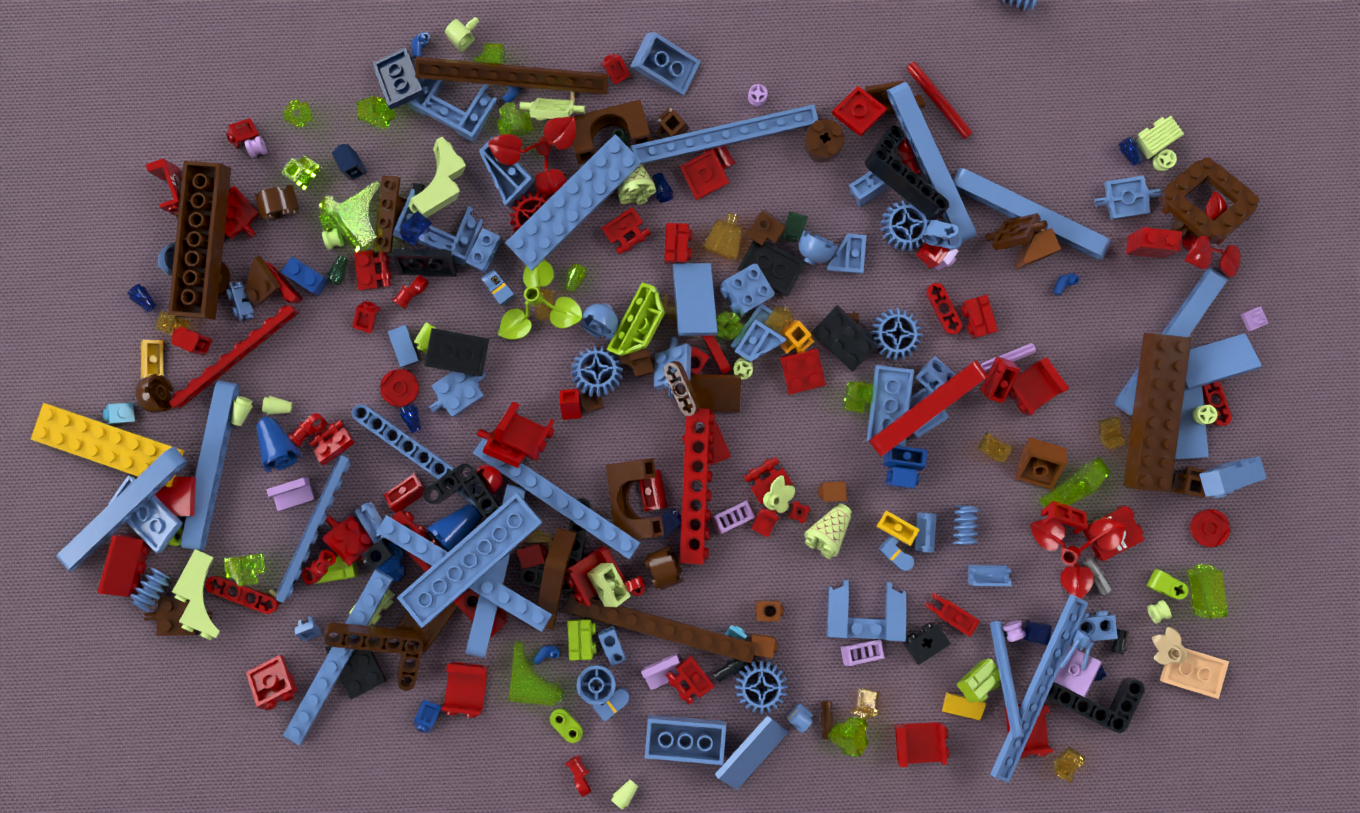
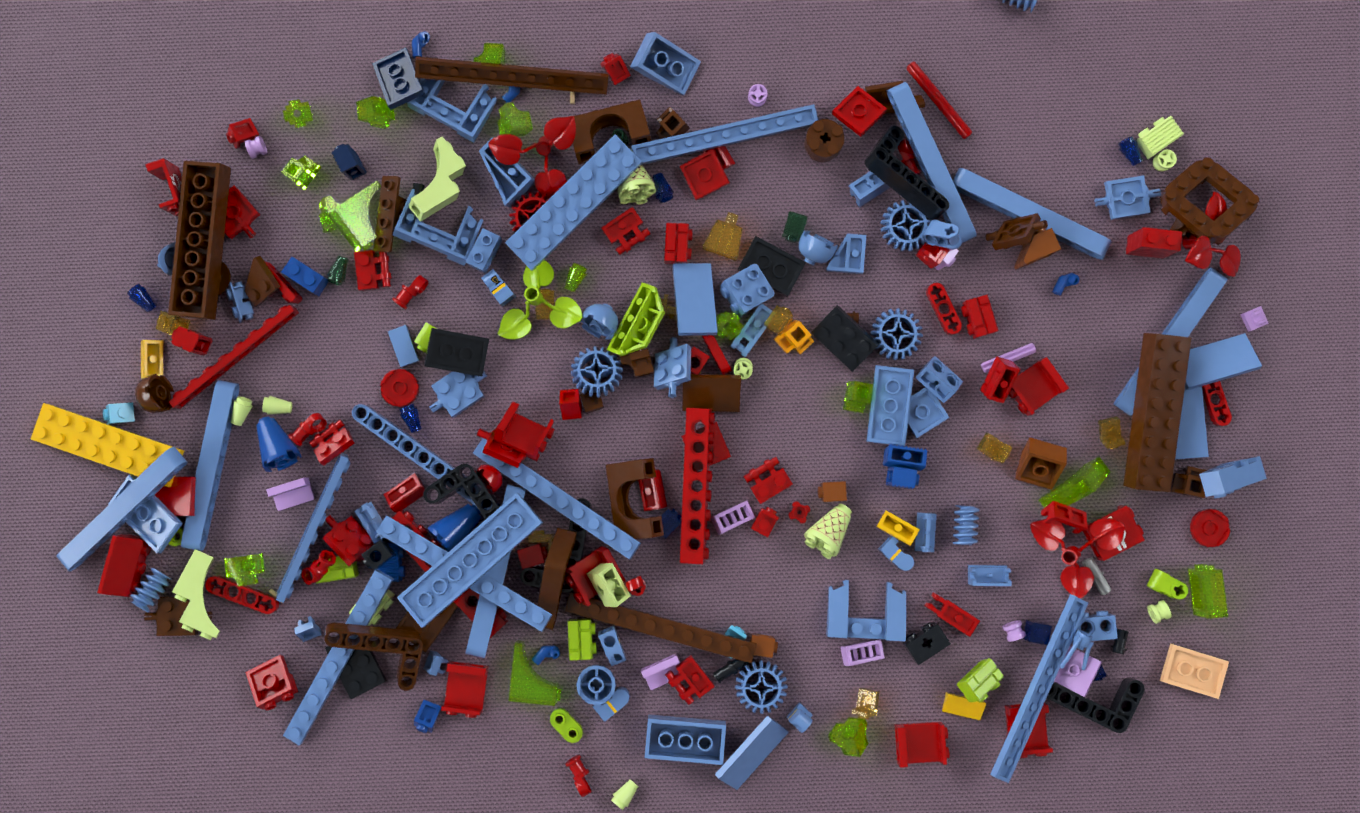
reddish brown brick [255,185,300,221] -> none
yellowish green wheel [322,228,344,250] -> none
red bracket [352,301,381,333] -> none
black plate [393,248,457,277] -> none
clear blue brick [399,210,432,246] -> none
yellowish green piece [445,17,479,52] -> none
yellowish green plate [520,98,585,120] -> none
reddish brown brick [644,545,684,590] -> none
reddish brown beam [664,361,700,416] -> none
medium blue wing [734,319,786,362] -> none
reddish brown brick [746,210,787,246] -> none
dark orange brick [756,600,784,621] -> none
yellowish green plate [763,475,795,513] -> none
red plate [779,348,826,395] -> none
reddish brown axle [821,700,833,740] -> none
red beam [869,360,988,457] -> none
medium blue axle [990,621,1024,738] -> none
clear yellow bracket [1054,746,1085,783] -> none
tan plate [1152,627,1187,665] -> none
yellowish green wheel [1192,405,1217,425] -> none
none -> medium blue tile [423,650,449,676]

